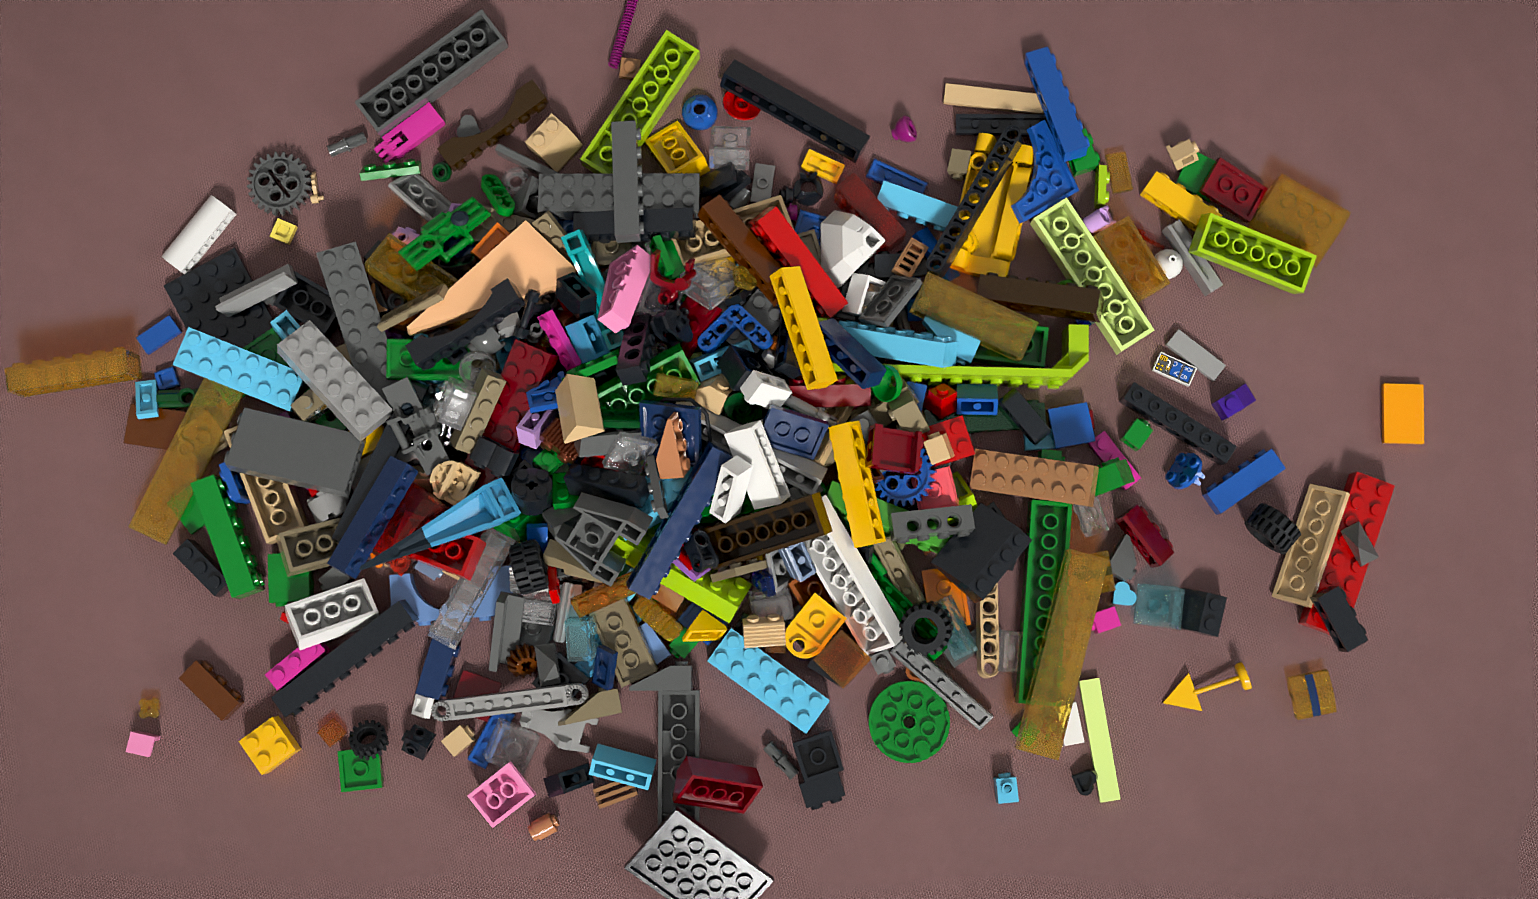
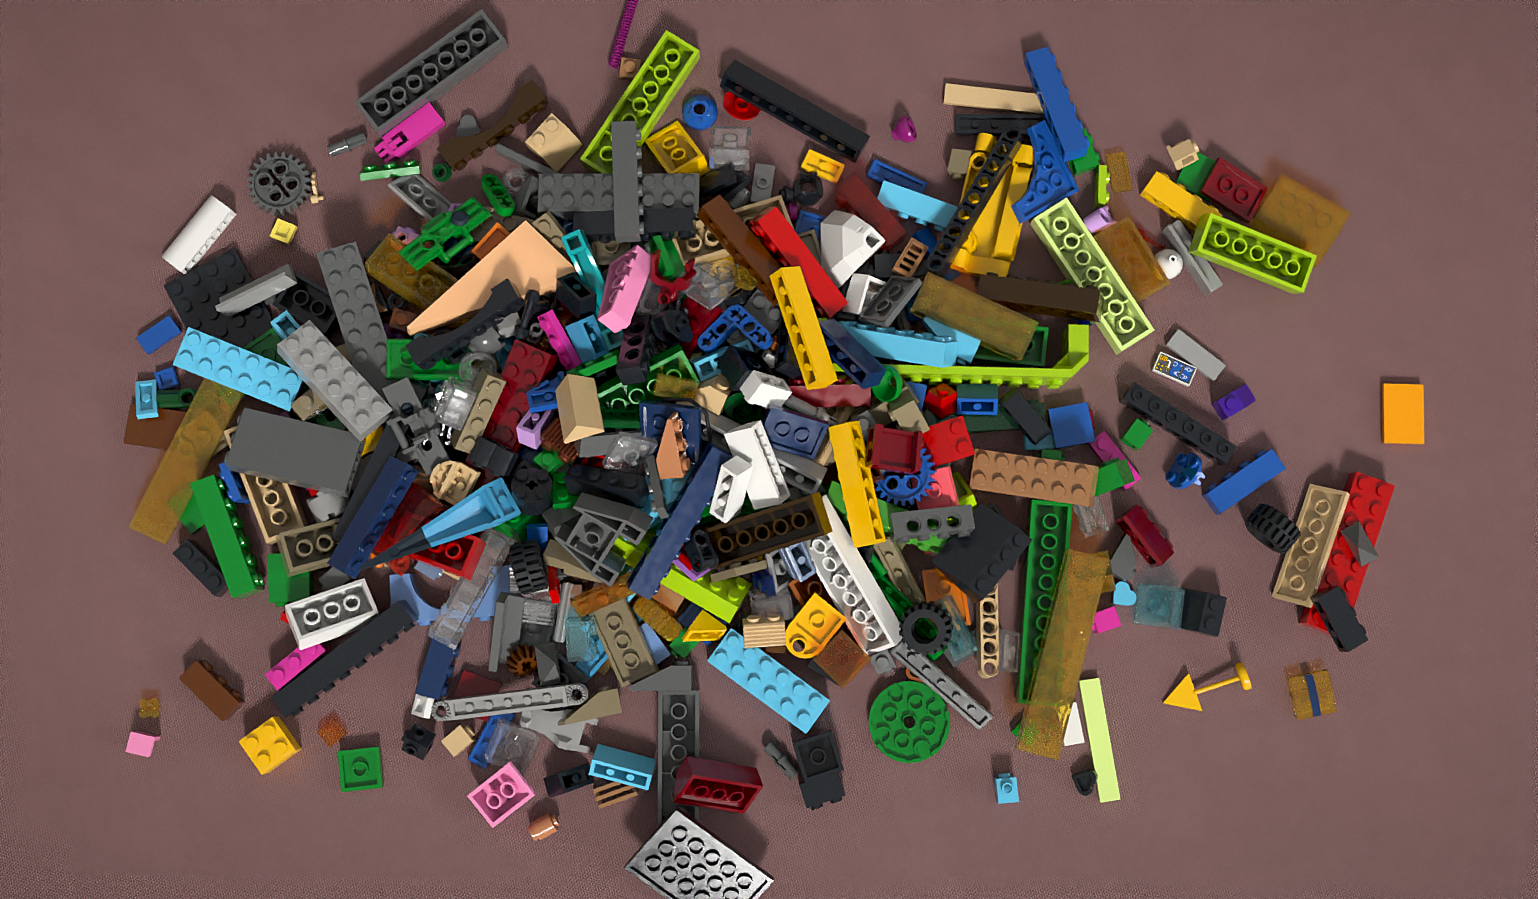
clear yellow brick [5,347,142,397] -> none
black tyre [348,720,389,760] -> none
dark tan tile [377,284,449,332] -> none
dark blue plate [592,644,618,691] -> none
tan brick [924,432,955,465] -> none

